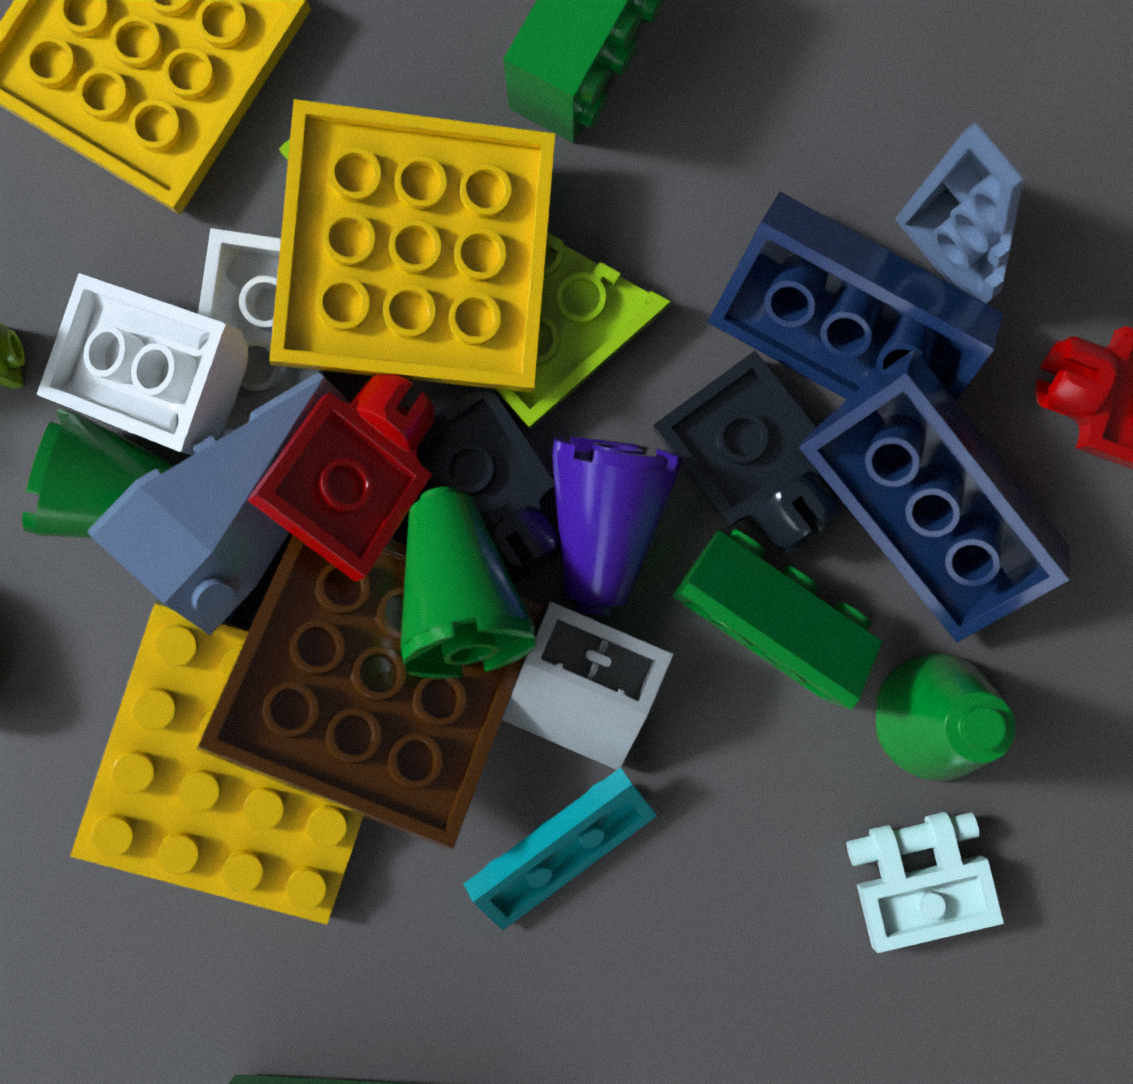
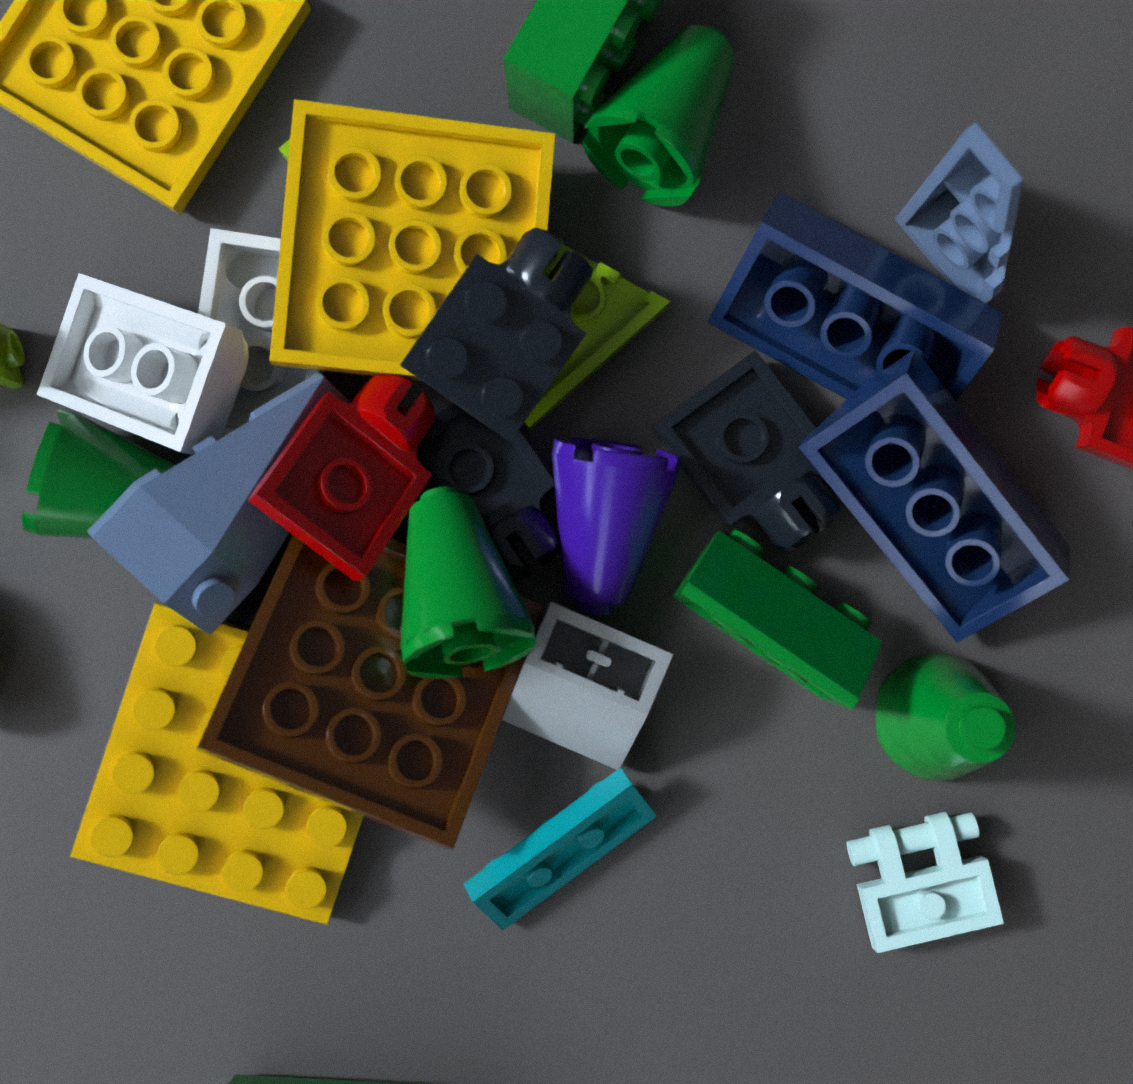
none -> black plate [400,227,593,442]
none -> green cone [582,25,735,206]

